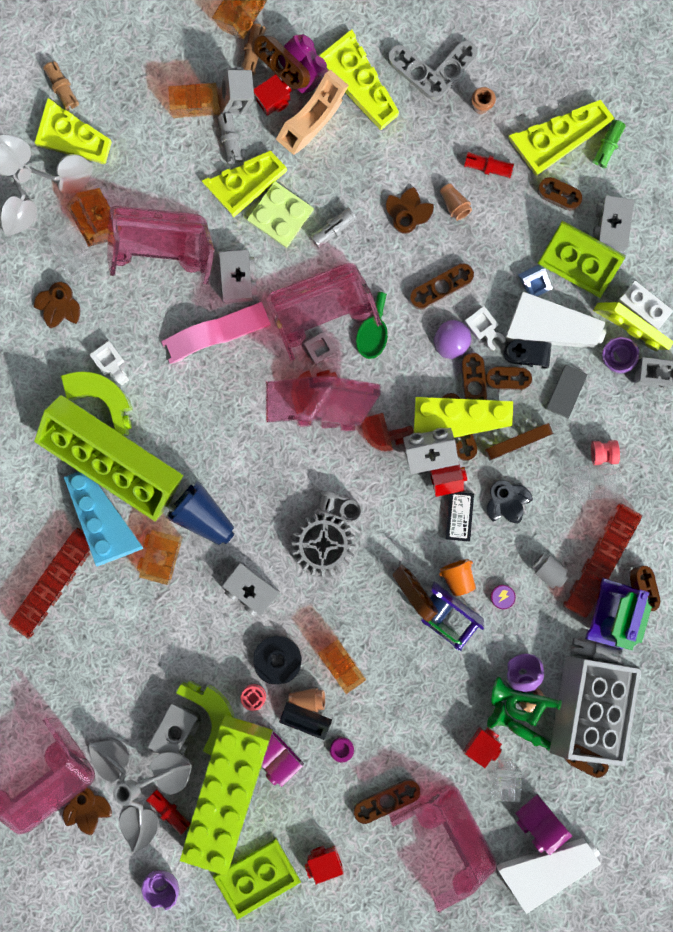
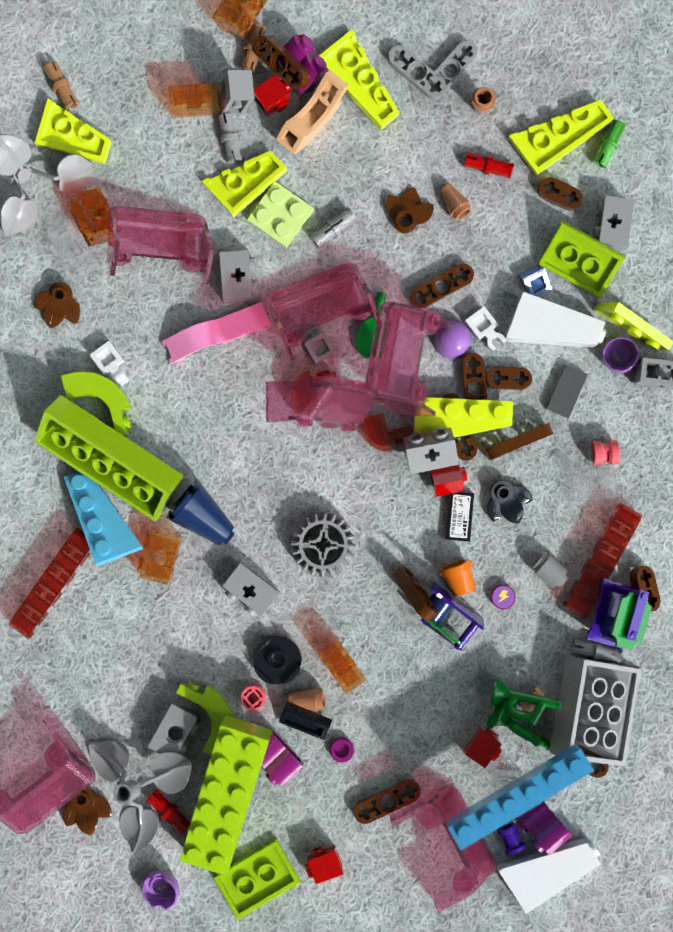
light grey piece [314,490,363,522] -> none
black piece [503,339,552,369] -> none
medium lavender hair [506,653,544,692] -> none
white brick [617,281,673,330] -> none
none -> clear pink windscreen [365,302,451,416]
none -> dark azure brick [445,744,594,850]
none -> dark purple bush [497,822,526,855]

